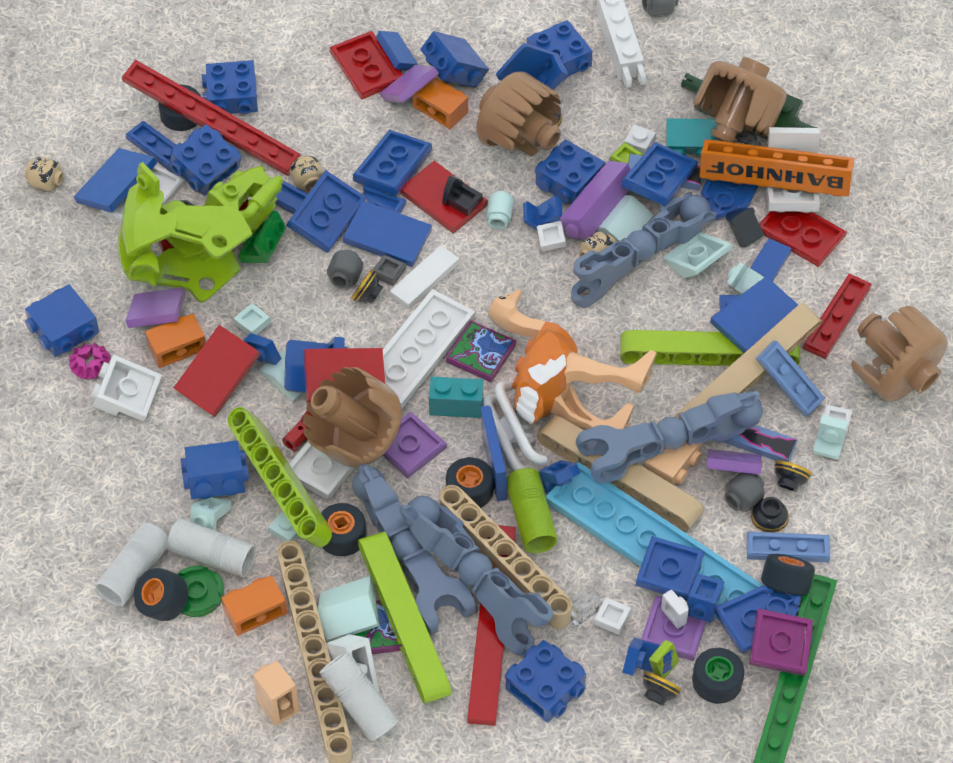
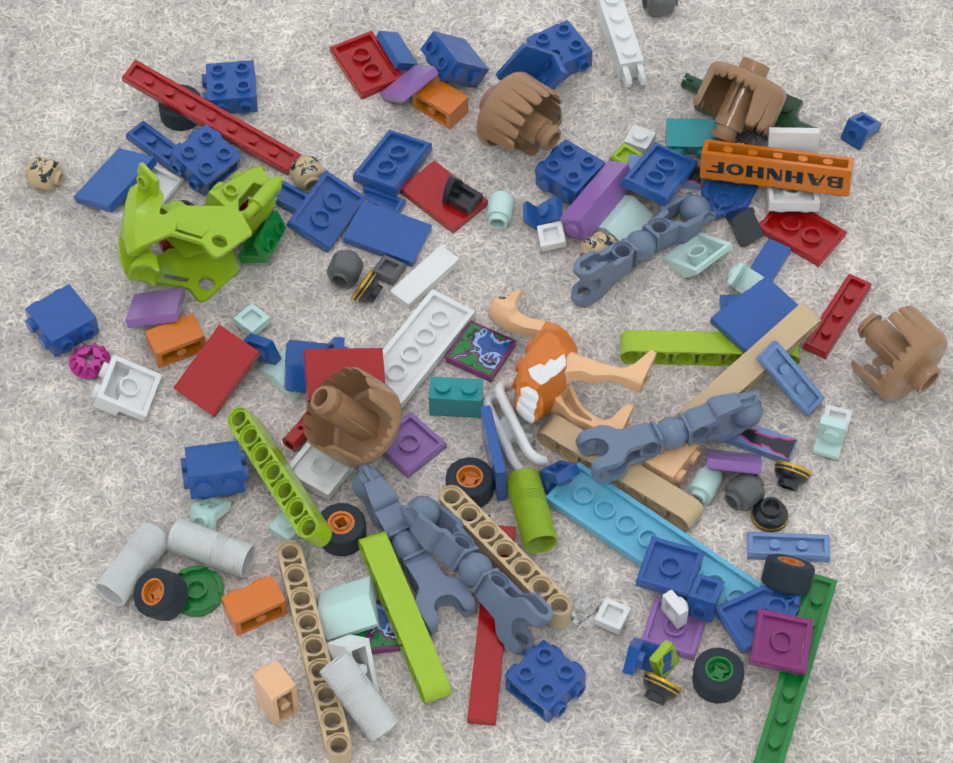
none -> light aqua brick [687,465,722,505]
none -> blue bracket [840,112,882,150]

